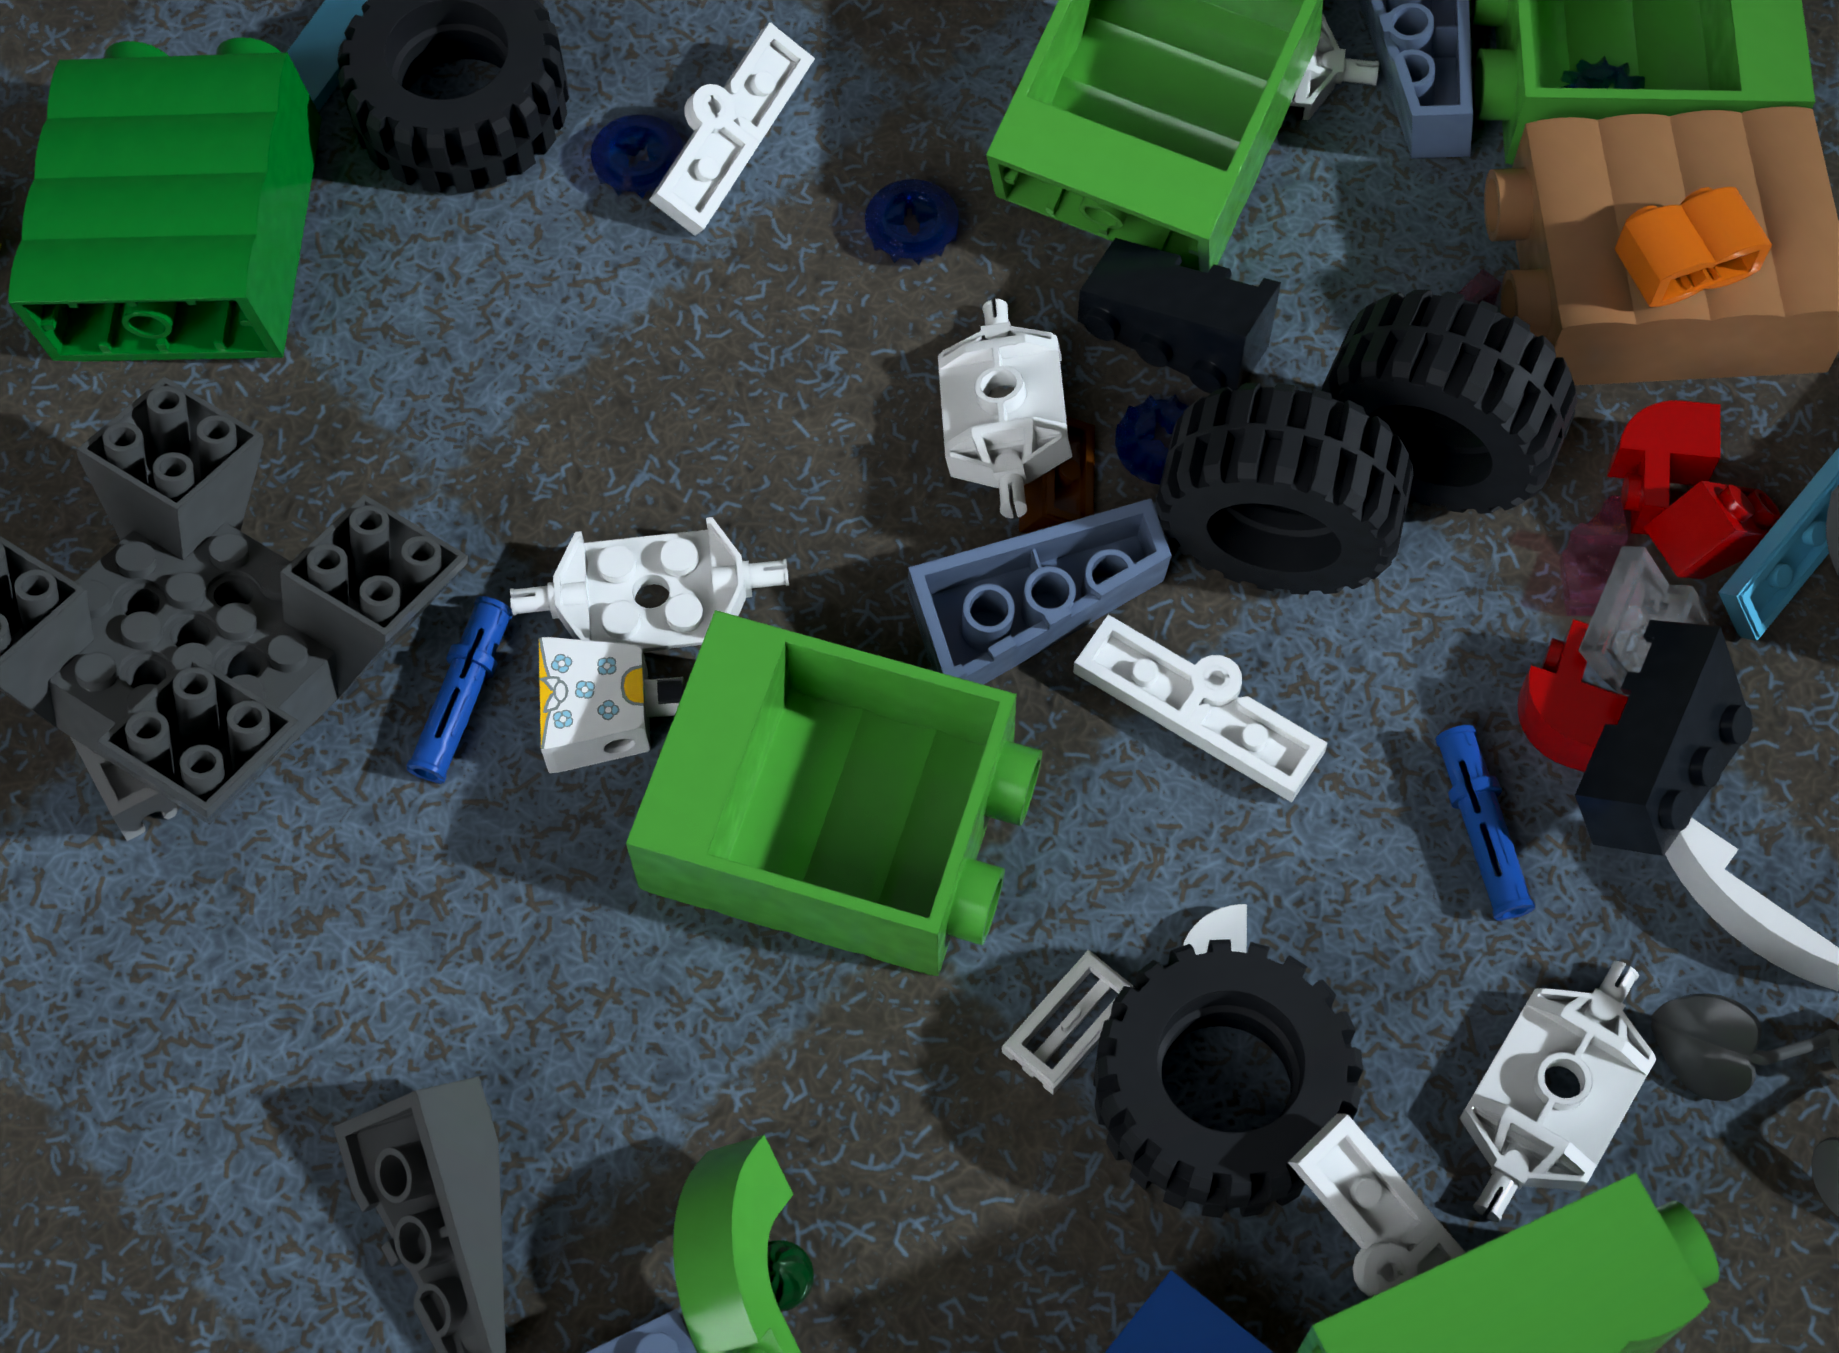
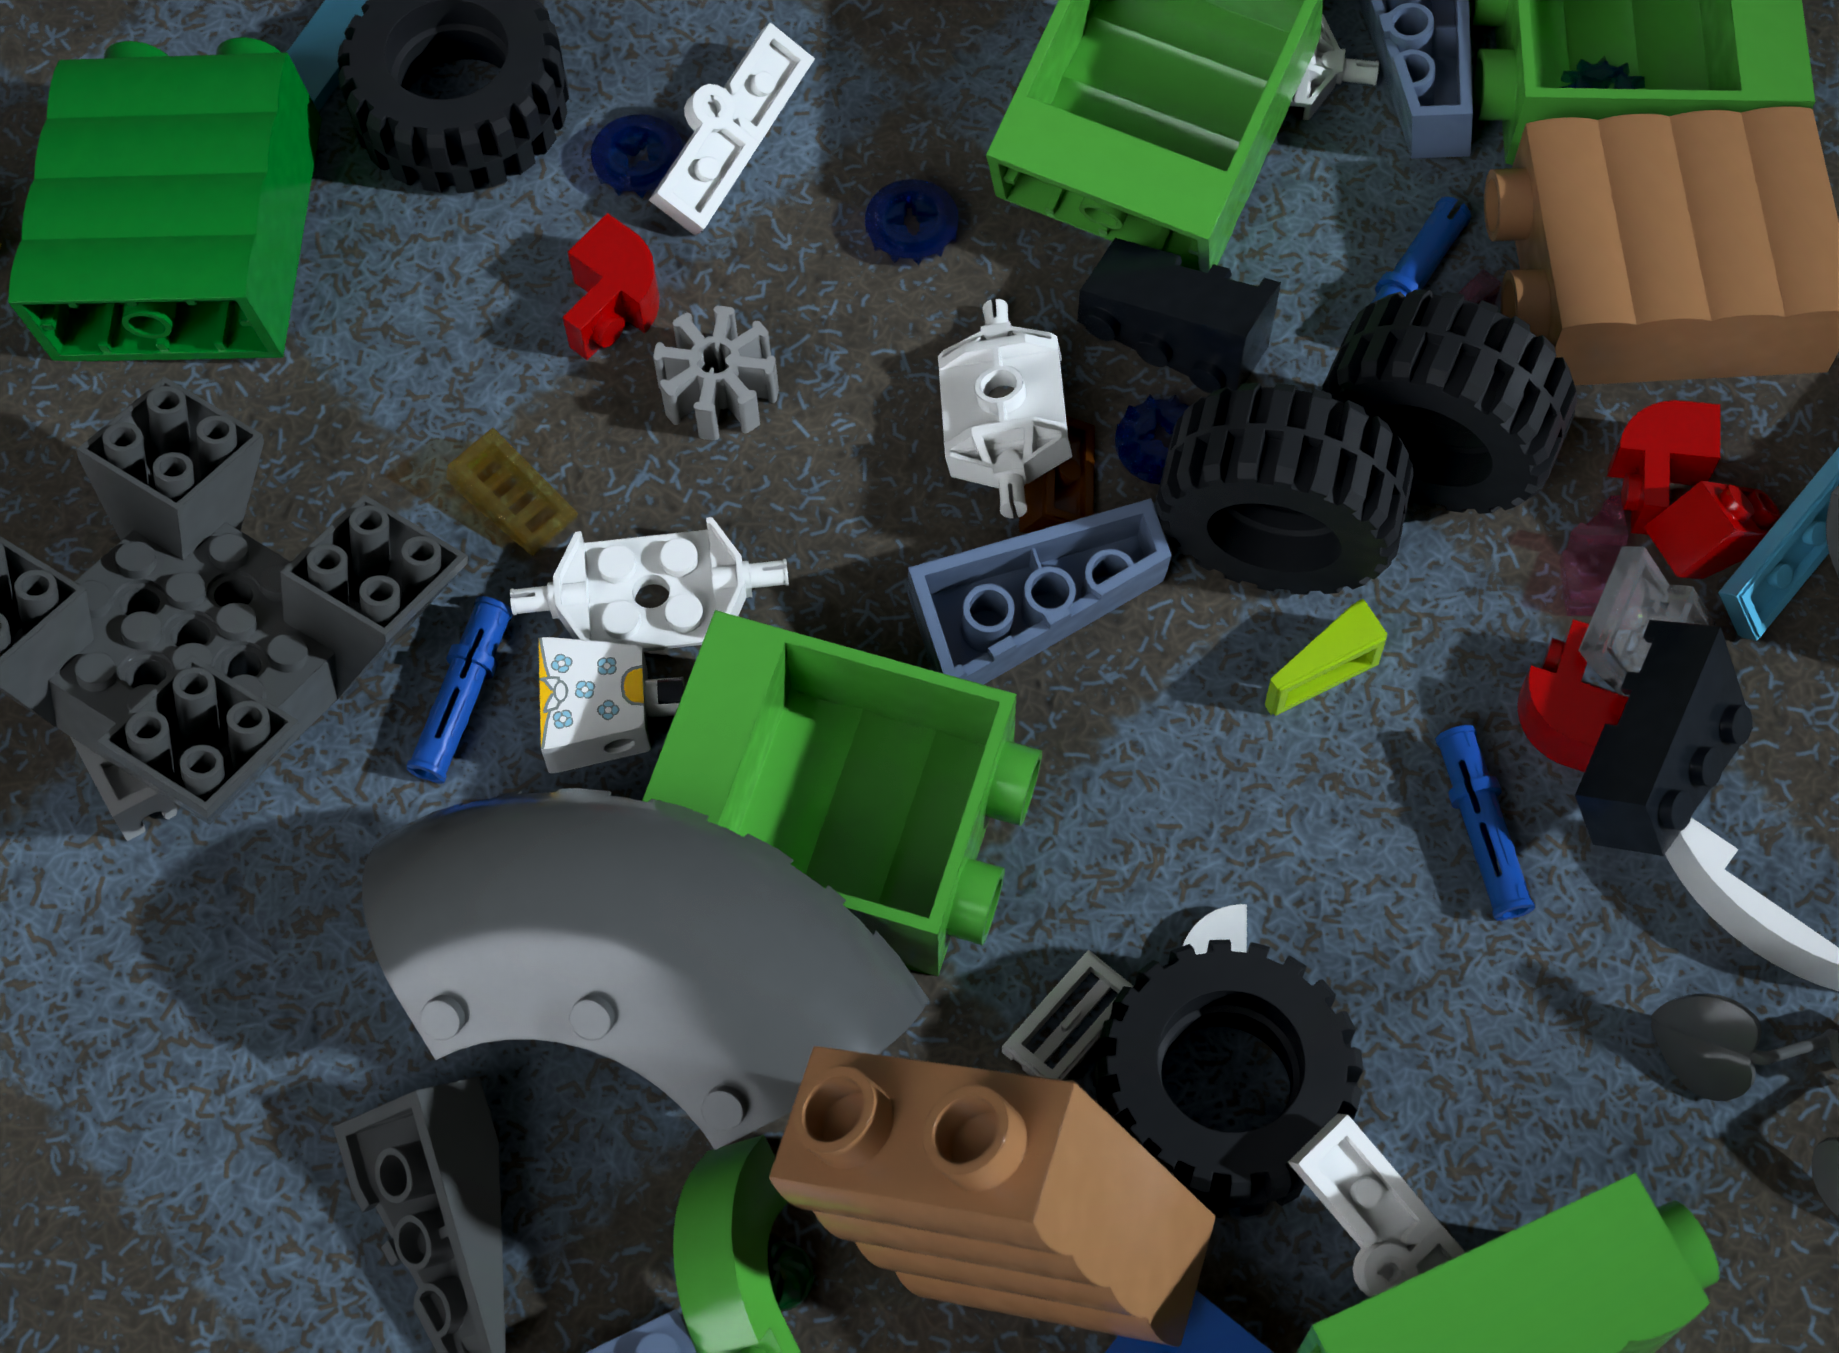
white hinge [1073,614,1328,803] -> none
white plate [1459,961,1656,1222] -> none
orange brick [1615,187,1772,307] -> none
none -> dark grey brick [362,788,929,1150]
none -> clear yellow slope [446,427,578,556]
none -> red brick [562,213,660,360]
none -> light grey gear [653,306,779,440]
none -> medium nougat brick [769,1046,1216,1347]
none -> lime slope [1265,599,1388,716]
none -> blue pin [1369,196,1472,305]

